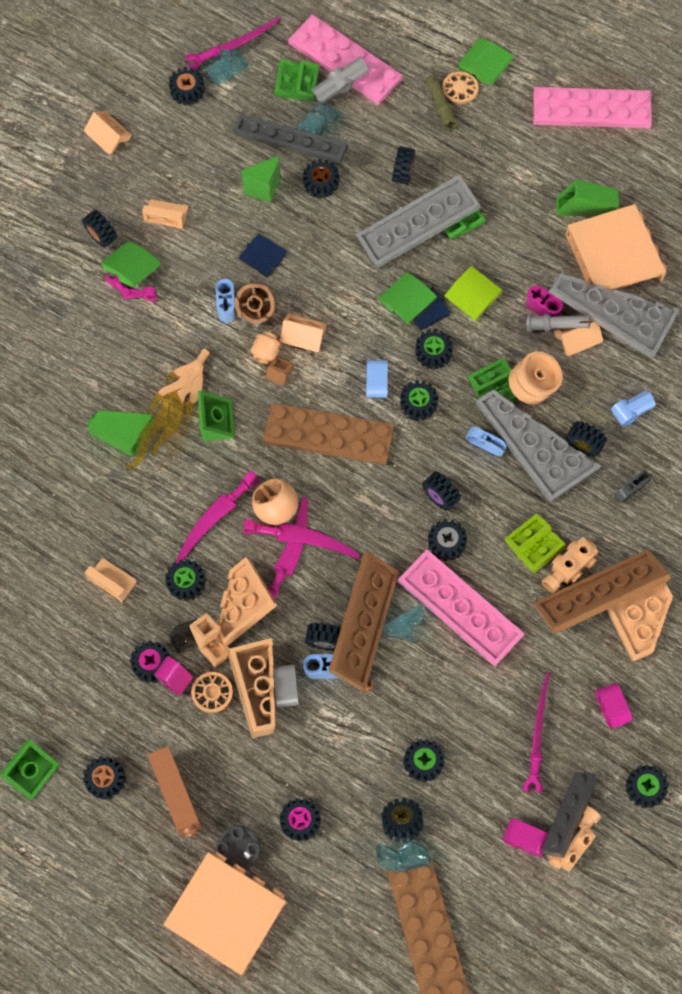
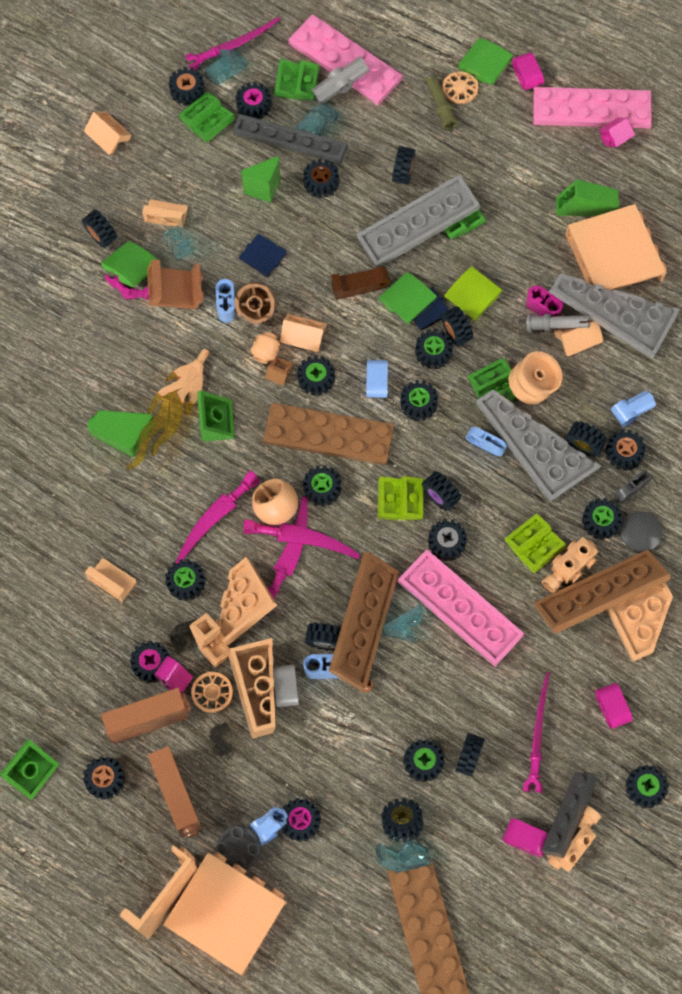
none -> nougat brick [101,688,191,744]
none -> light nougat panel [119,845,198,939]
none -> nougat panel [147,259,204,309]
none -> clear light blue slope [161,225,194,260]
none -> bright green slope [178,92,235,143]
none -> clear smoke bracket [209,722,234,760]
none -> black wheel [236,82,271,119]
none -> light blue piece [250,807,288,845]
none -> black wheel [297,355,335,396]
none -> black wheel [303,465,341,507]
none -> reddish brown leg [331,267,391,300]
none -> lime slope [378,476,423,520]
none -> black wheel [441,306,474,346]
none -> black wheel [455,733,485,777]
none -> dark pink beam [512,52,544,91]
none -> black wheel [582,498,623,540]
none -> brick [599,118,635,147]
none -> black wheel [606,429,646,471]
none -> dark grey dish [619,511,663,553]

